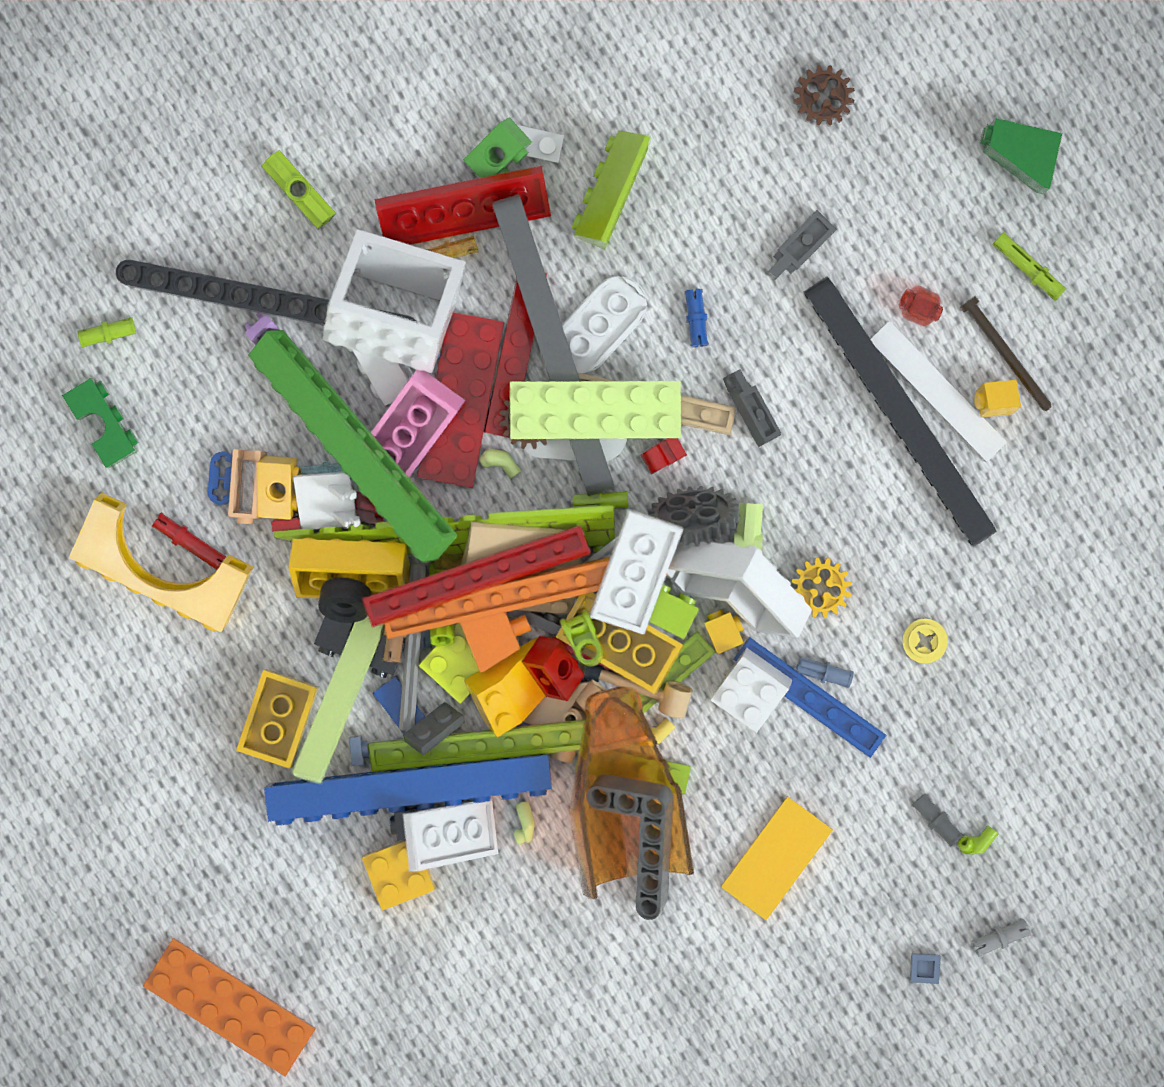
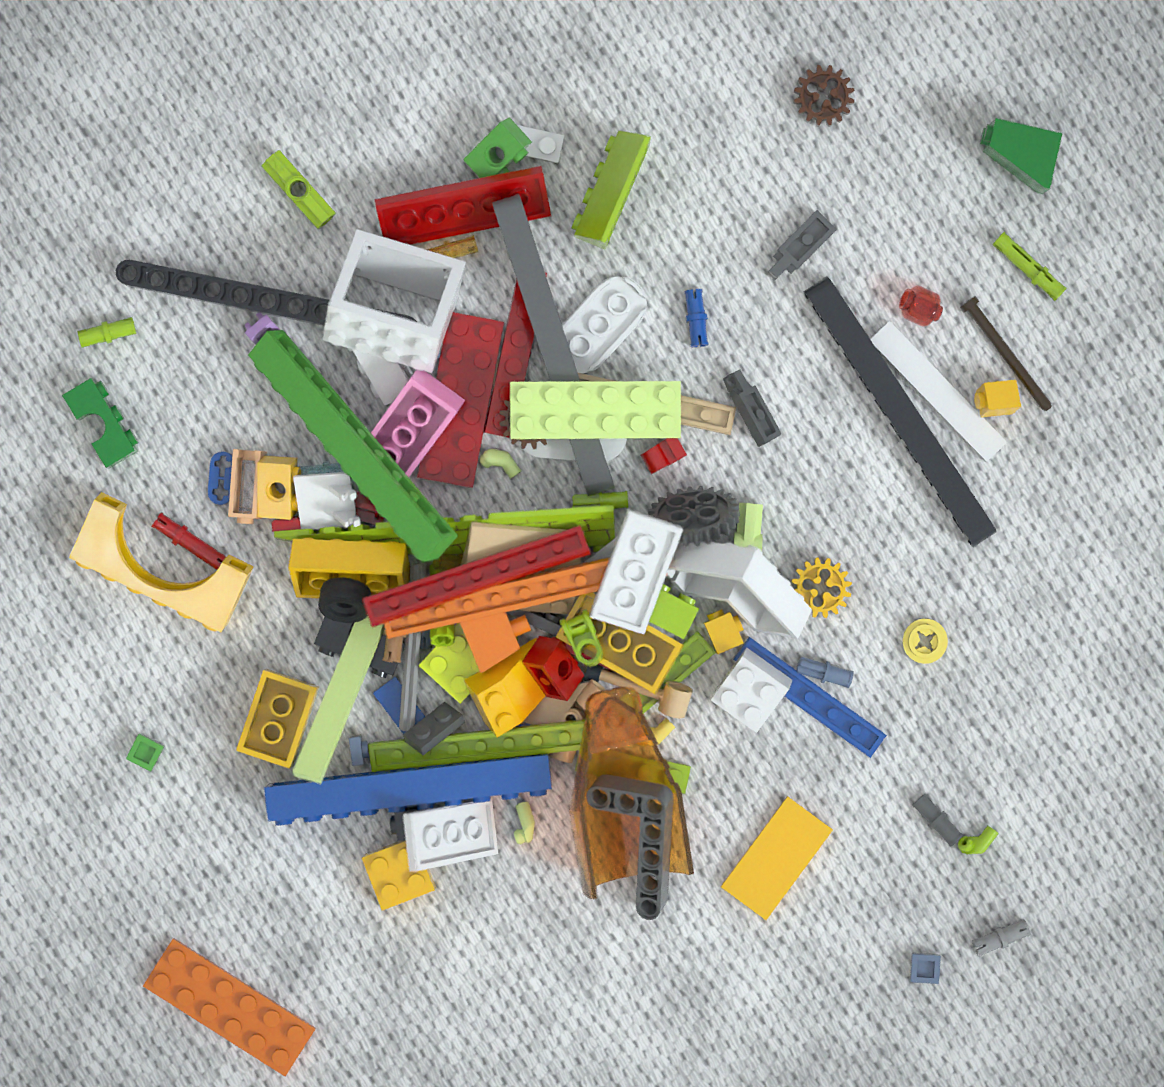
none -> bright green plate [126,733,165,772]

